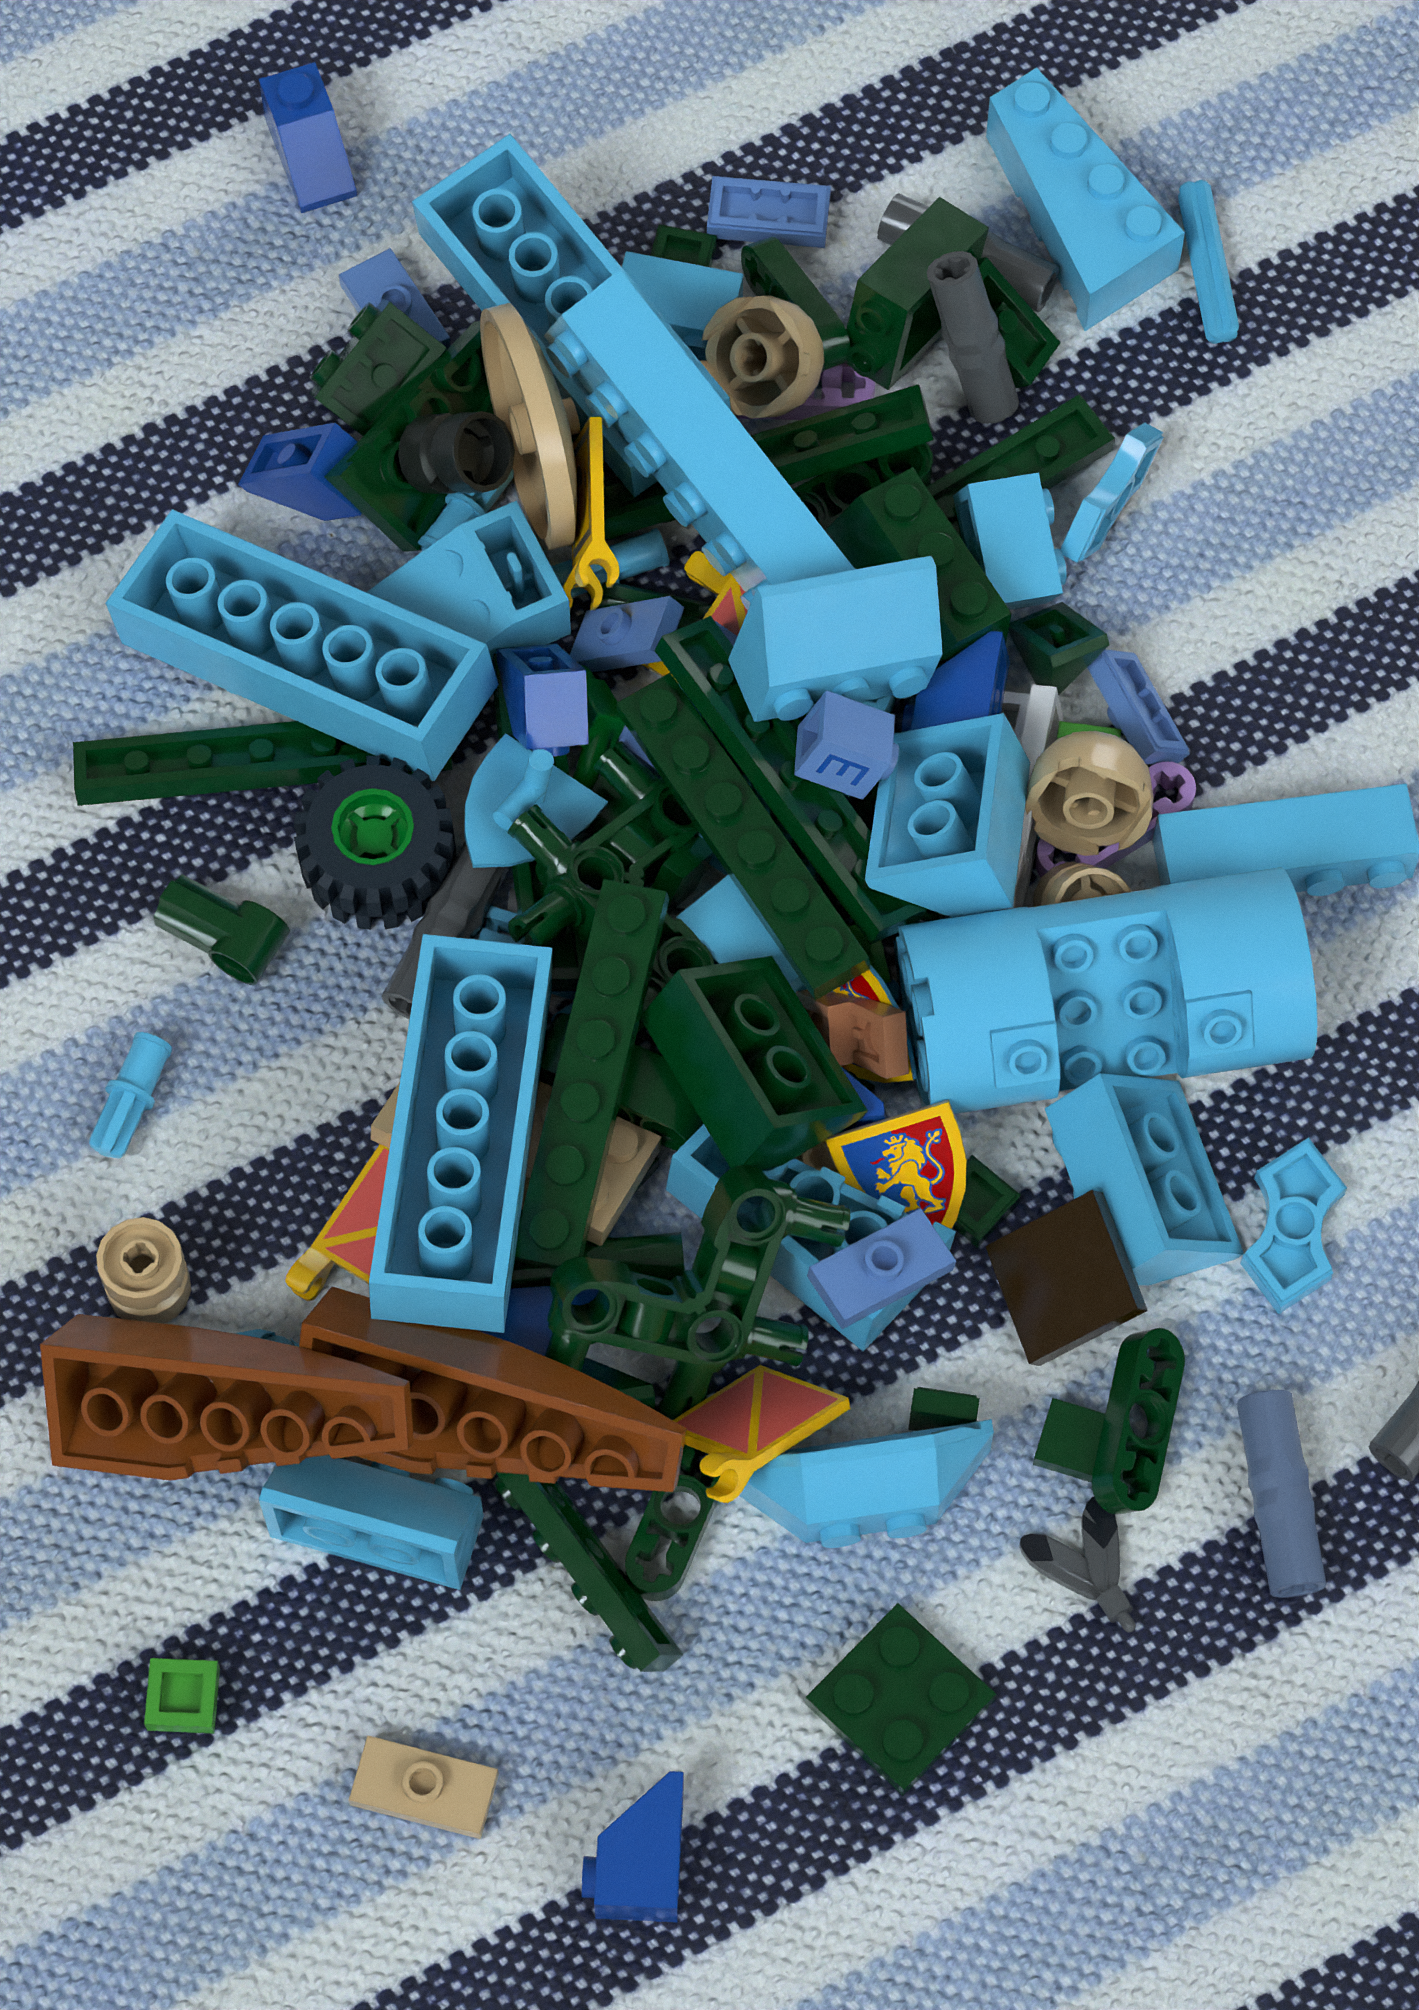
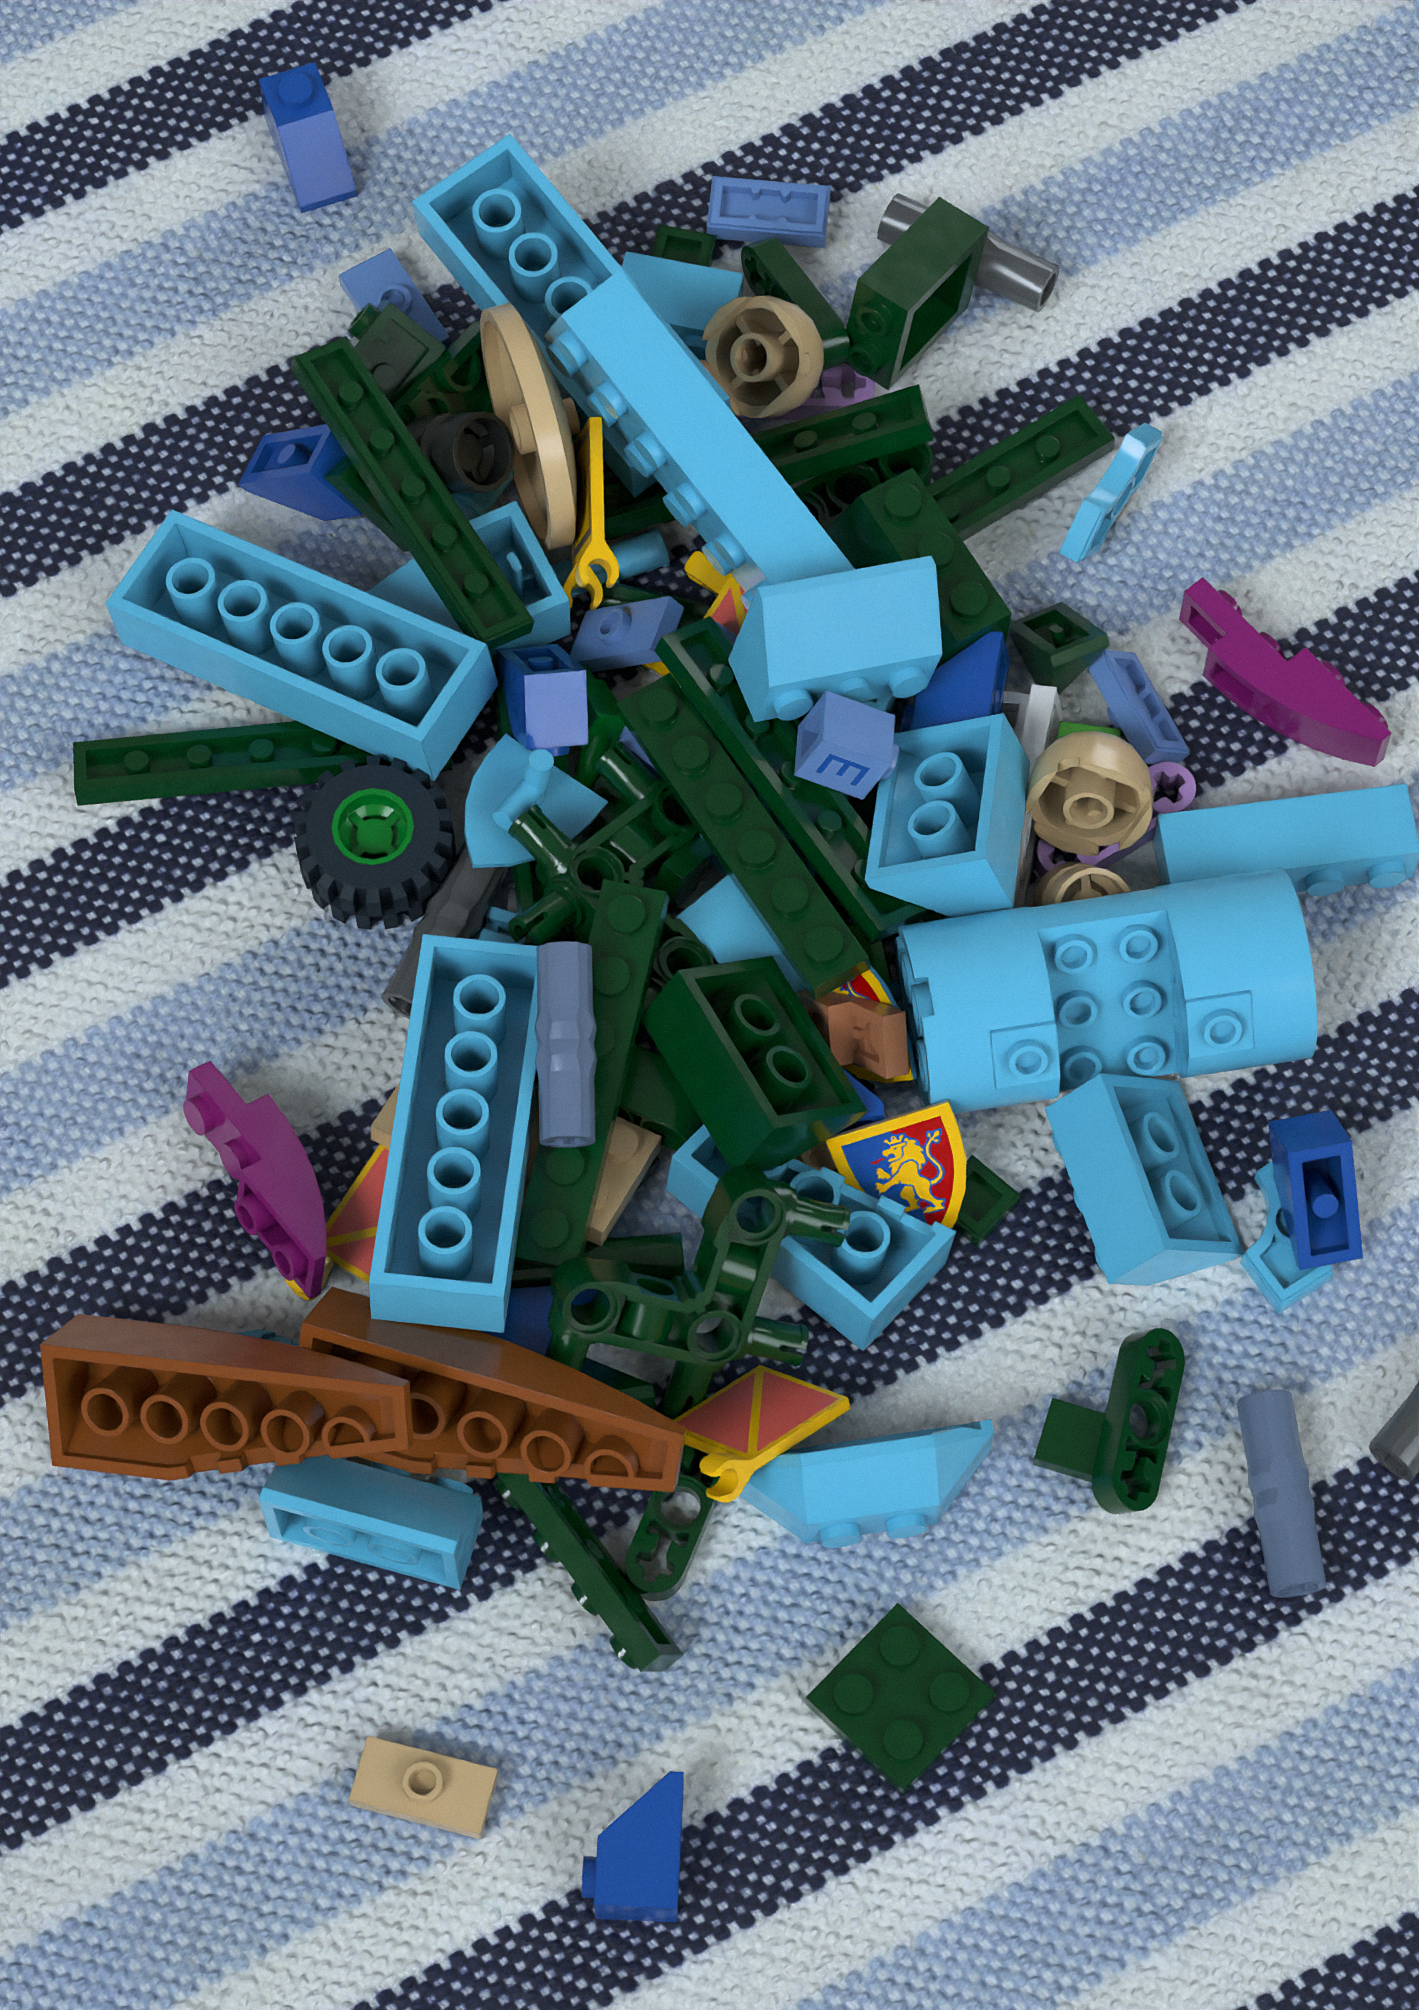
medium azure axle [89,1032,172,1159] -> none
tan wheel [96,1217,191,1324] -> none
bright green plate [144,1658,220,1734] -> none
dark green piece [153,874,290,985] -> none
medium blue plate [807,1208,956,1329] -> none
dark green tile [908,1387,980,1431] -> none
dark grey axle [927,251,1019,424] -> none
medium azure brick [953,472,1067,610] -> none
dark green slope [977,257,1061,388] -> none
dark brown tile [985,1190,1148,1366] -> none
medium azure wedge [986,67,1185,331] -> none
dark grey piece [1019,1497,1136,1633] -> none
medium azure axle [1178,180,1239,344] -> none
none -> magenta slope [183,1061,327,1299]
none -> dark green tile [291,336,534,651]
none -> sand blue axle [534,941,598,1148]
none -> magenta slope [1179,577,1392,767]
none -> blue slope [1268,1110,1363,1270]

